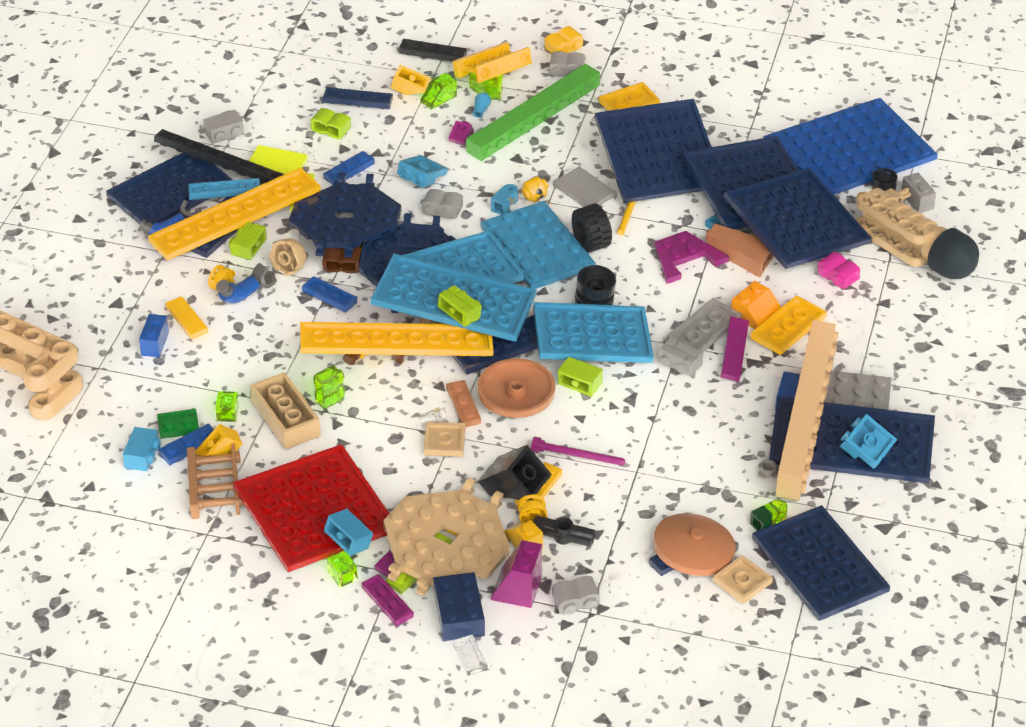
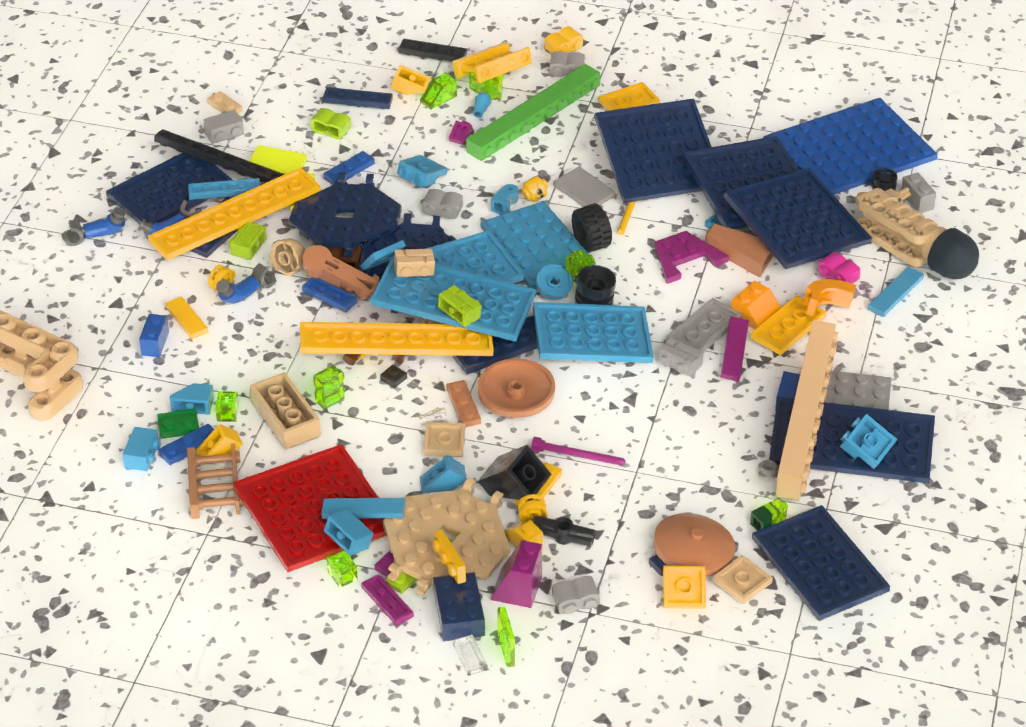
lime brick [558,357,603,397] -> none
none -> piece [61,207,126,246]
none -> dark azure slope [169,383,214,415]
none -> tan plate [207,91,242,113]
none -> nougat piece [302,245,379,301]
none -> dark azure tile [321,498,406,519]
none -> dark azure tile [360,240,406,271]
none -> black plate [380,365,407,388]
none -> tan brick [394,249,435,277]
none -> dark azure slope [420,455,467,493]
none -> yellow plate [432,529,466,584]
none -> clear neon green tile [497,606,515,667]
none -> dark azure plate [535,264,573,300]
none -> clear neon green plate [566,249,595,284]
none -> yellow tile [663,566,706,609]
none -> light orange arch [802,279,857,316]
none -> dark azure tile [868,266,924,317]

